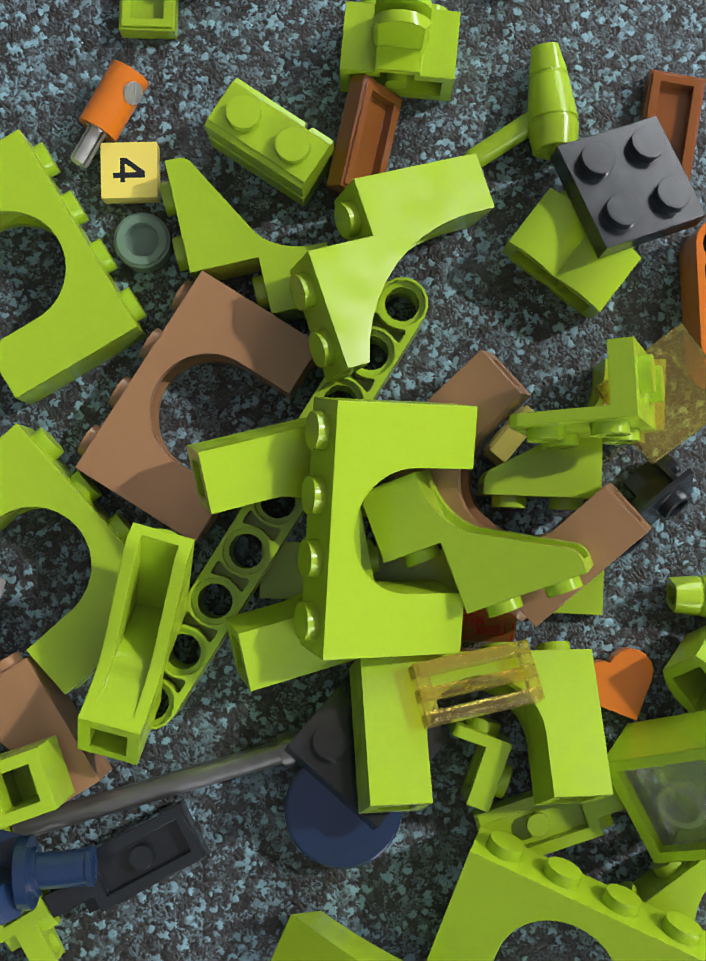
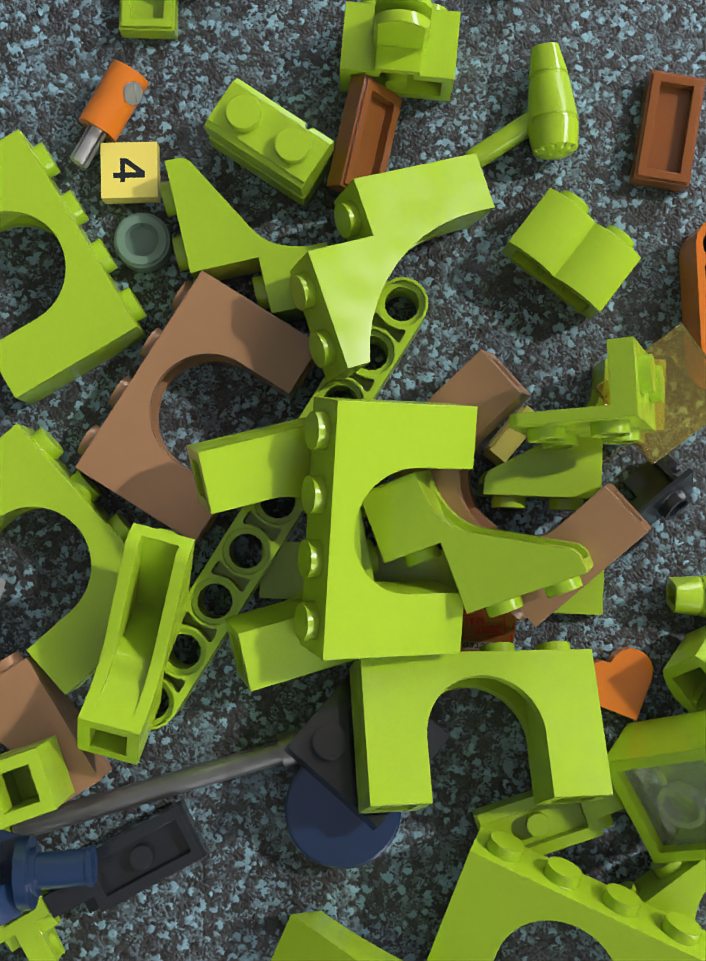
clear yellow tile [408,639,545,729] -> none
lime bracket [448,712,513,813] -> none
plate [550,116,706,259] -> none

